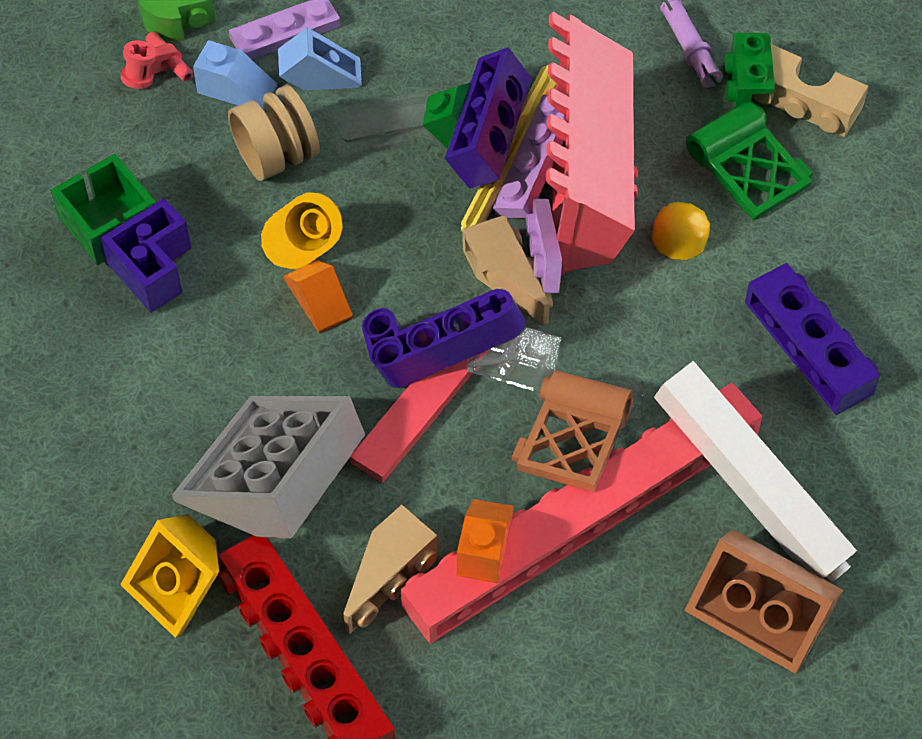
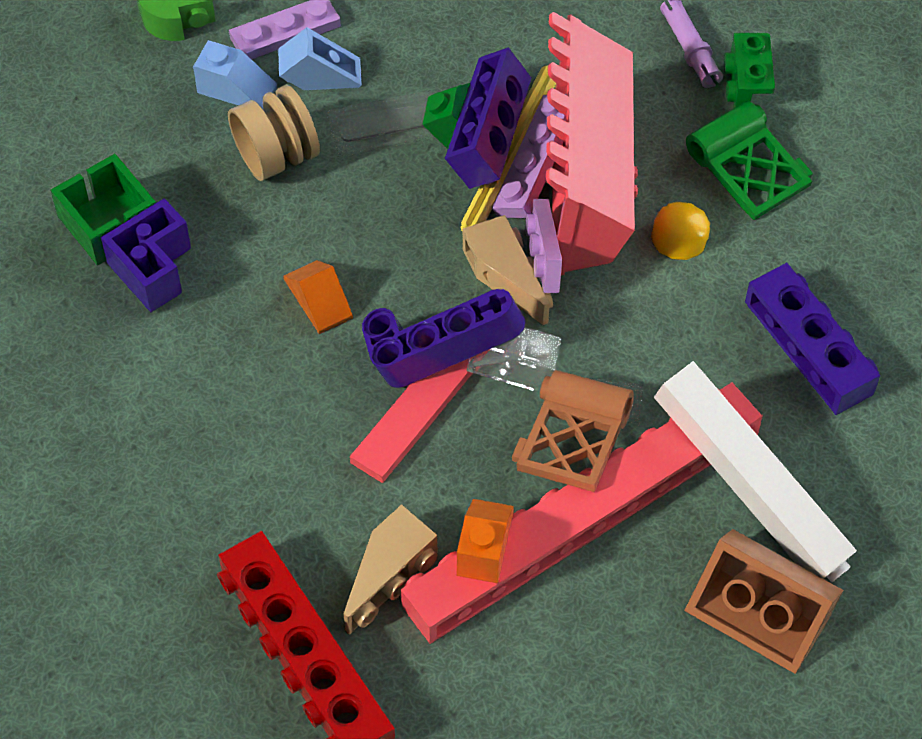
yellow slope [120,514,219,638] -> none
coral piece [121,31,194,89] -> none
light grey slope [172,396,365,539] -> none
yellow piece [261,192,343,269] -> none
tan arch [752,44,869,137] -> none

